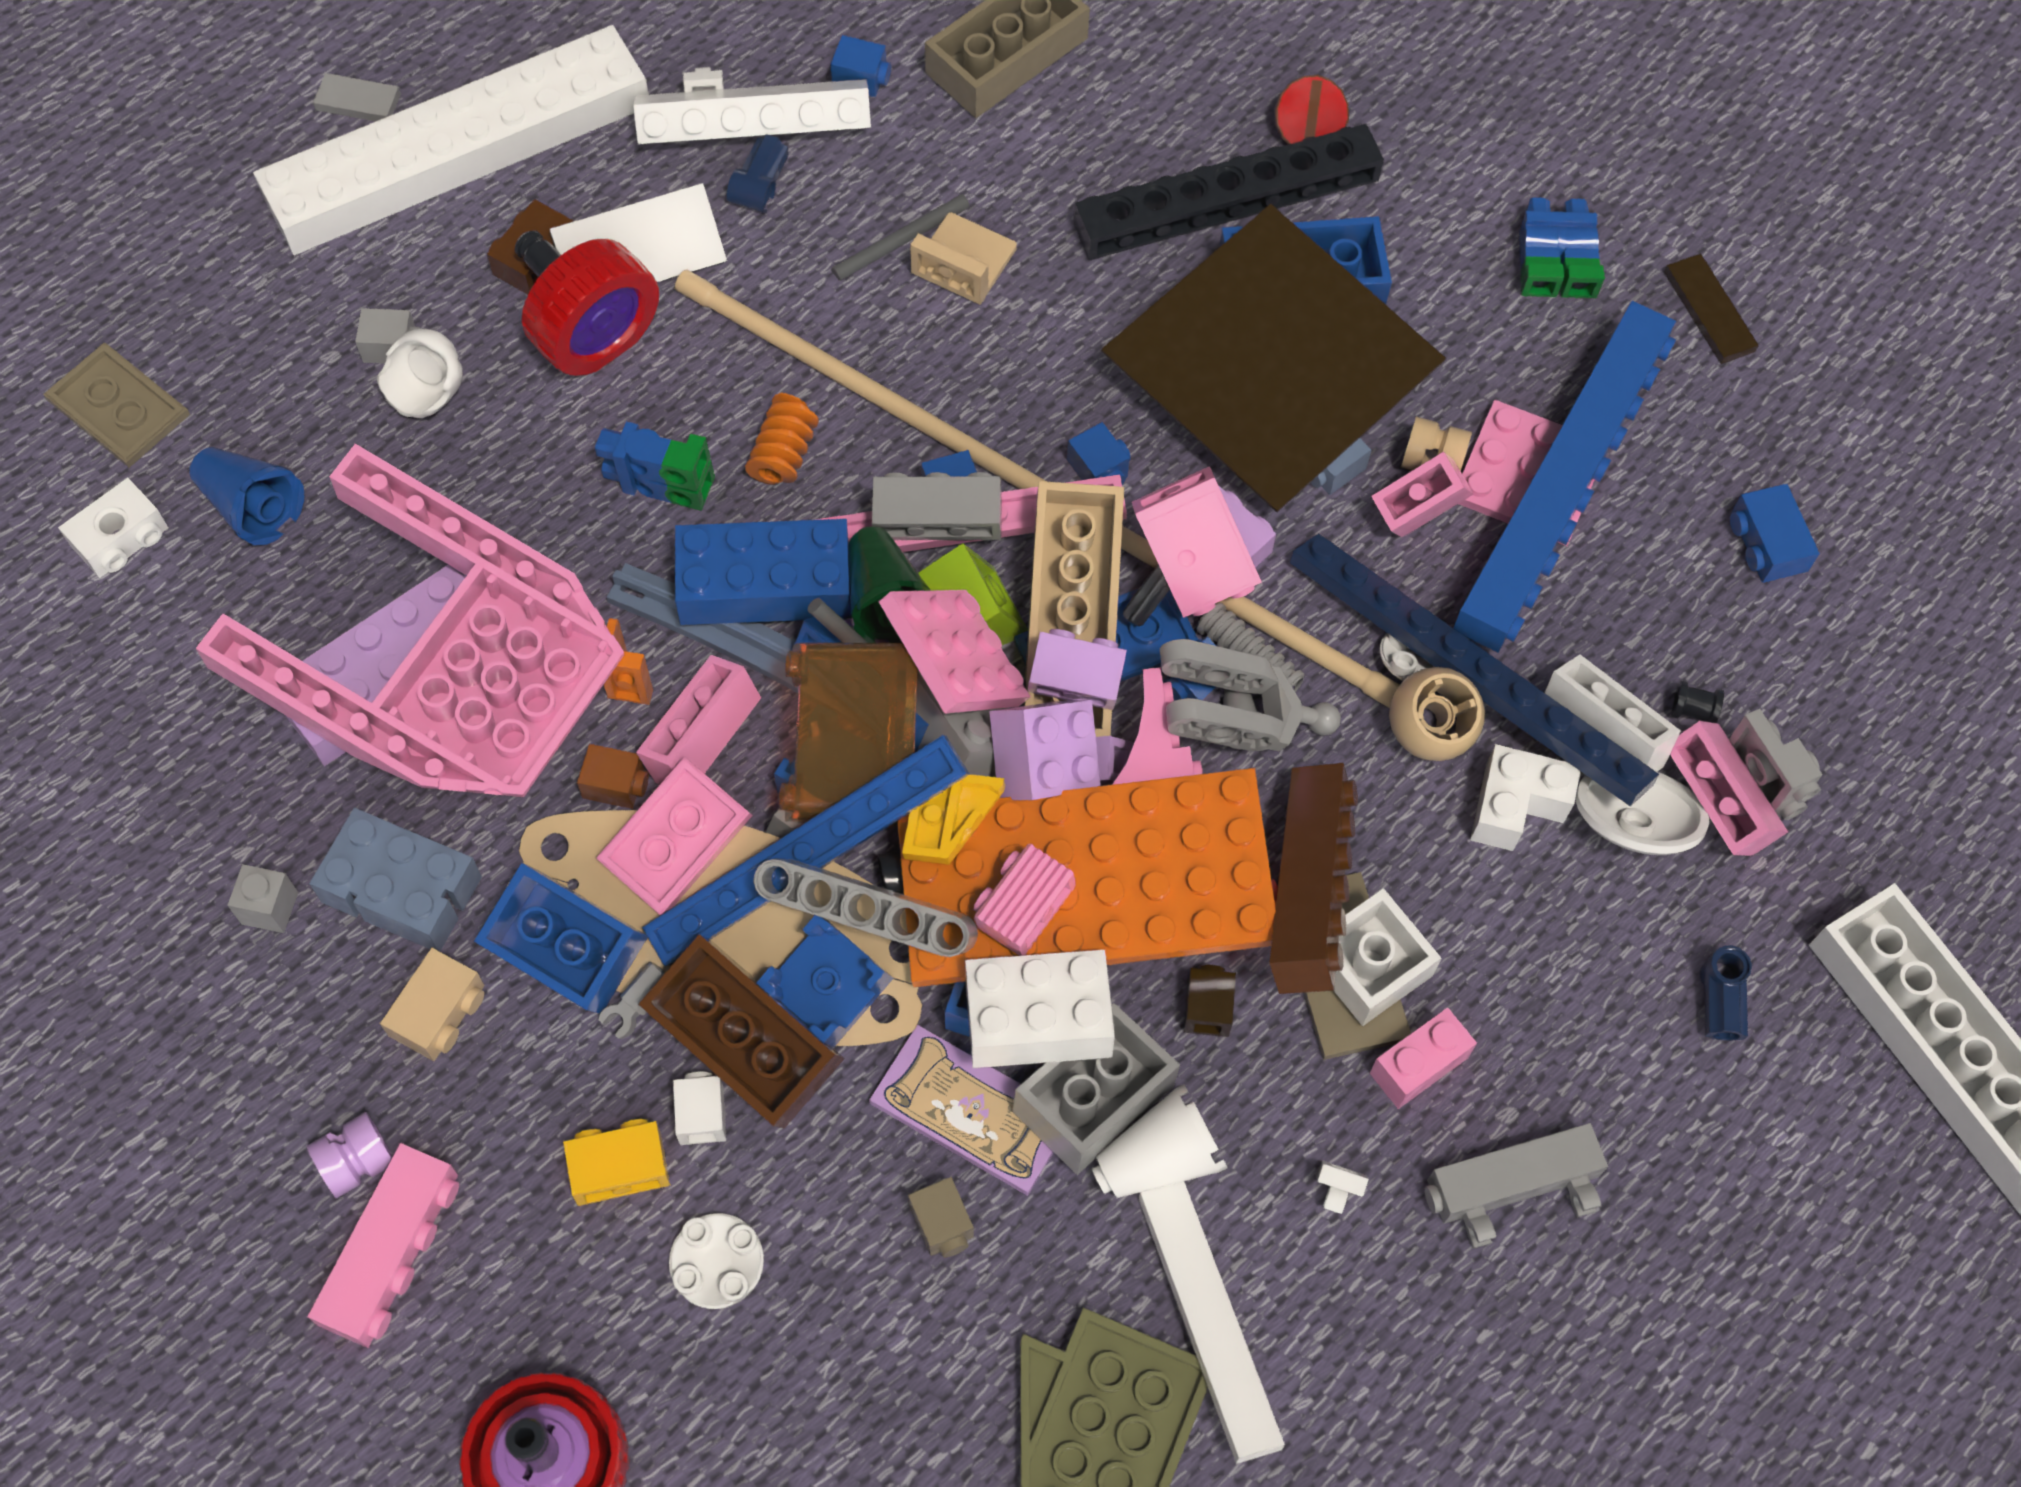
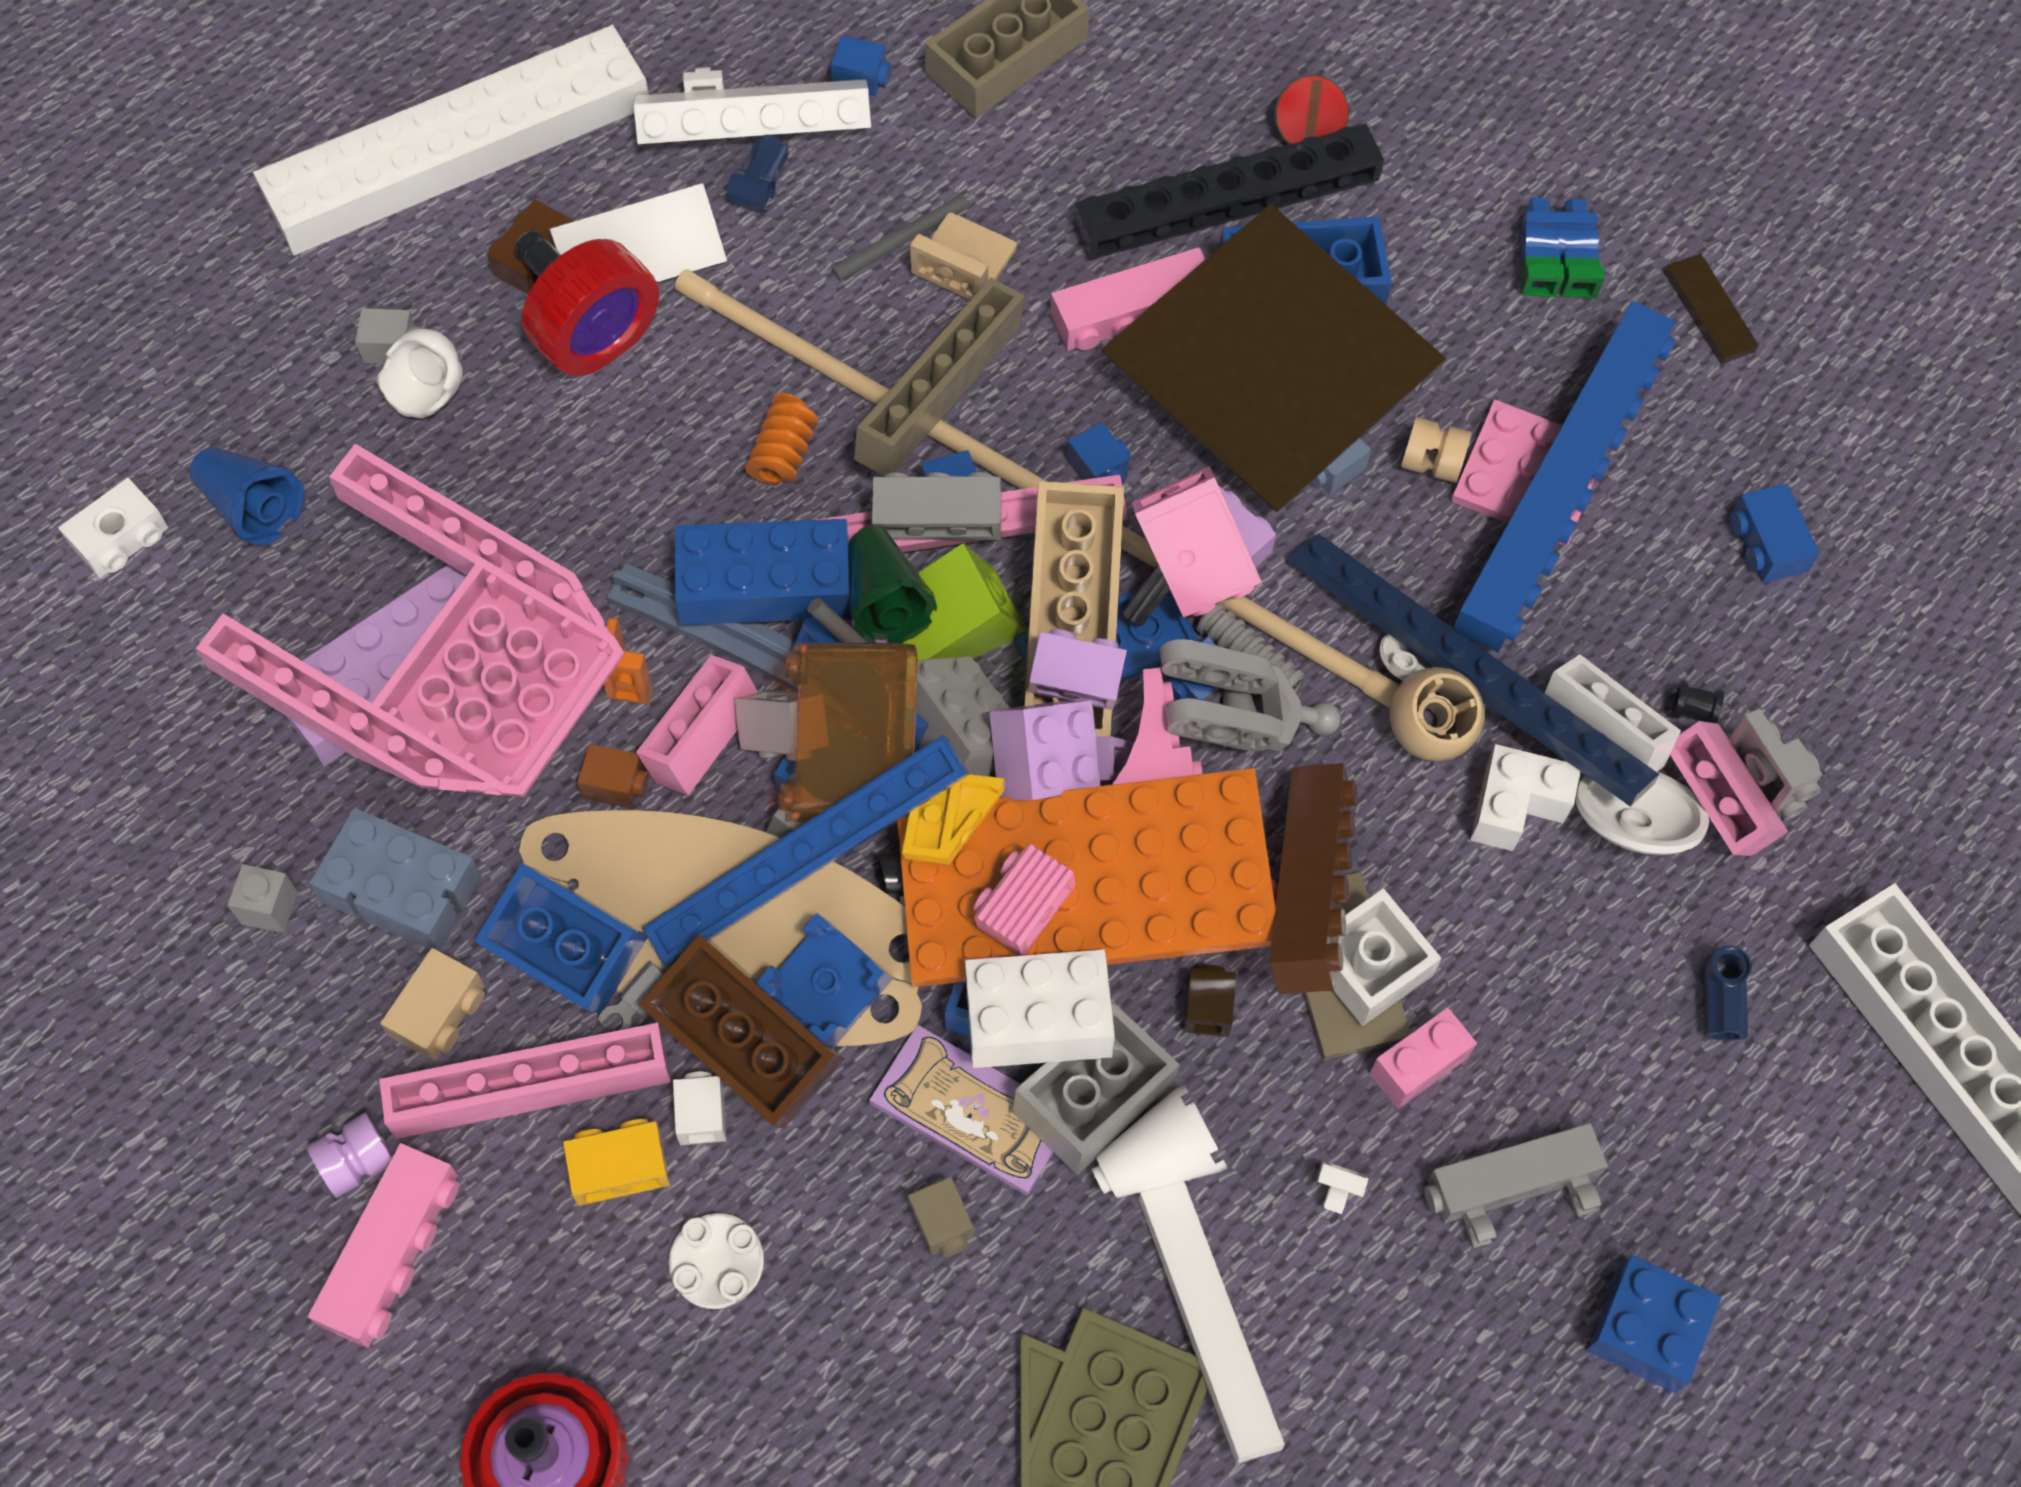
dark tan tile [43,342,190,468] -> none
light grey tile [313,73,401,122] -> none
hips [595,421,715,511] -> none
bright pink tile [596,757,753,915] -> none
light grey beam [754,858,978,957] -> none
bright pink plate [879,590,1031,714] -> none
bright pink brick [1371,452,1473,537] -> none
none -> bright pink brick [379,1023,671,1139]
none -> light grey brick [734,690,829,761]
none -> dark tan brick [854,278,1025,476]
none -> bright pink brick [1050,247,1205,351]
none -> blue brick [1586,1255,1722,1394]

